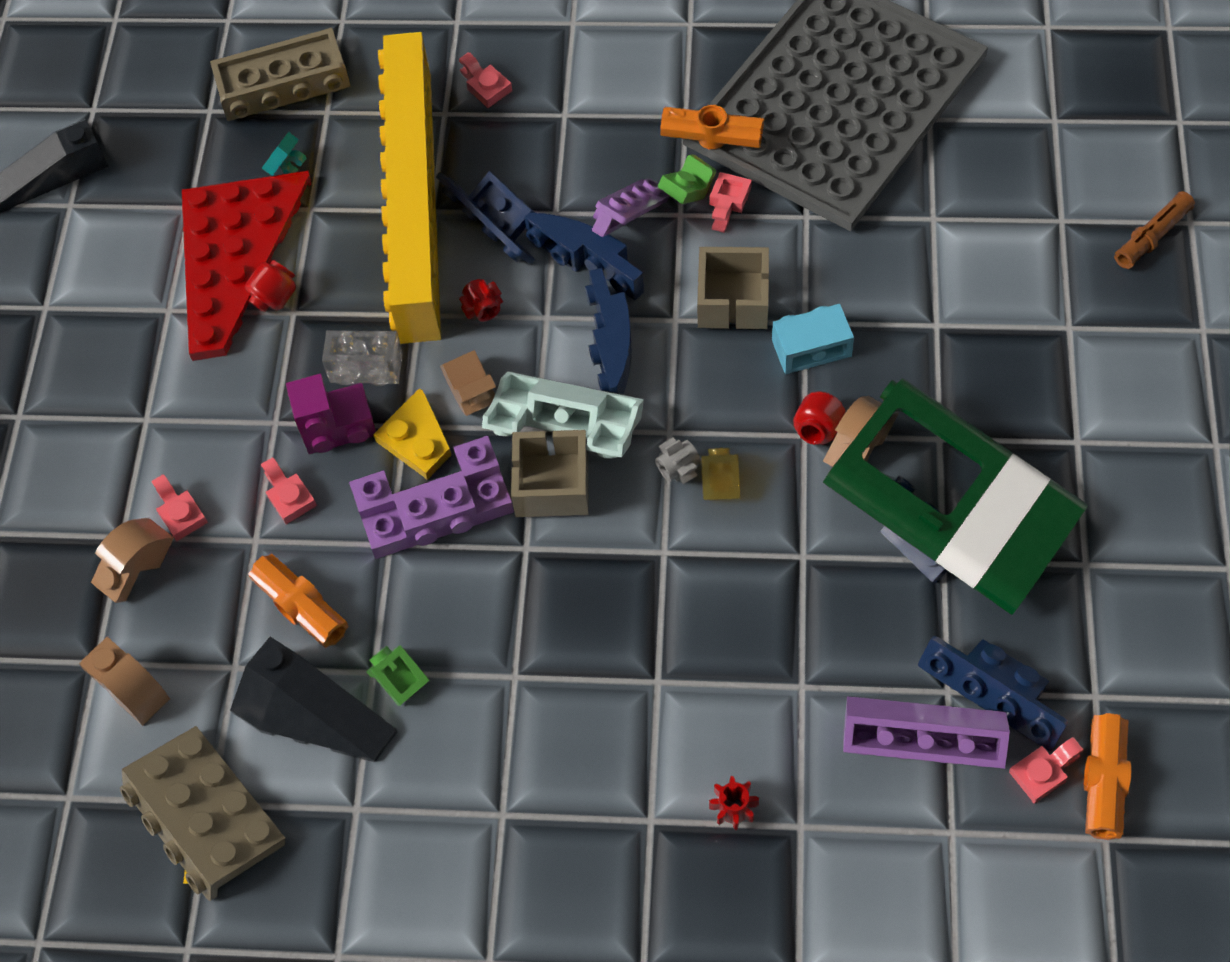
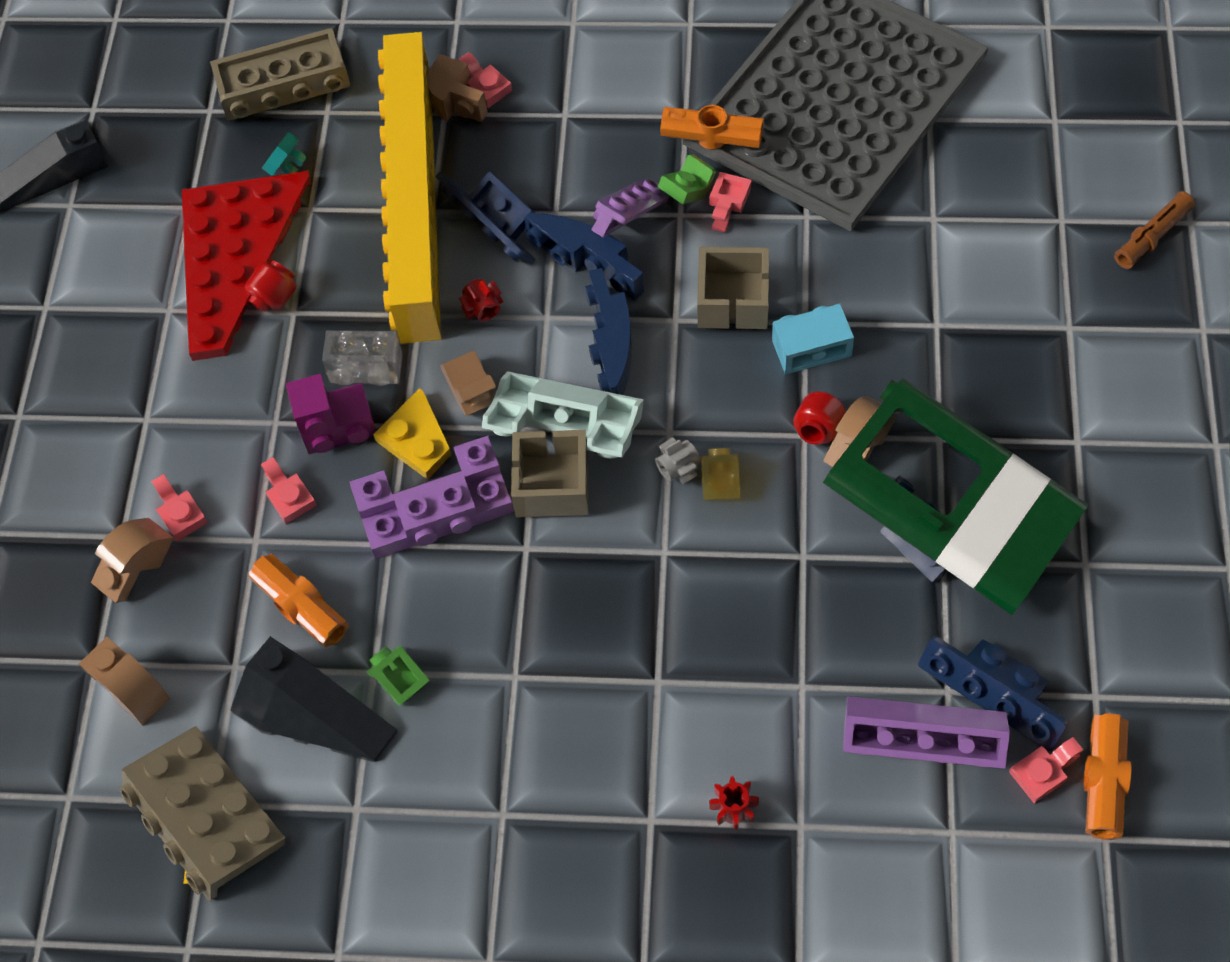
none -> medium nougat brick [427,54,488,122]

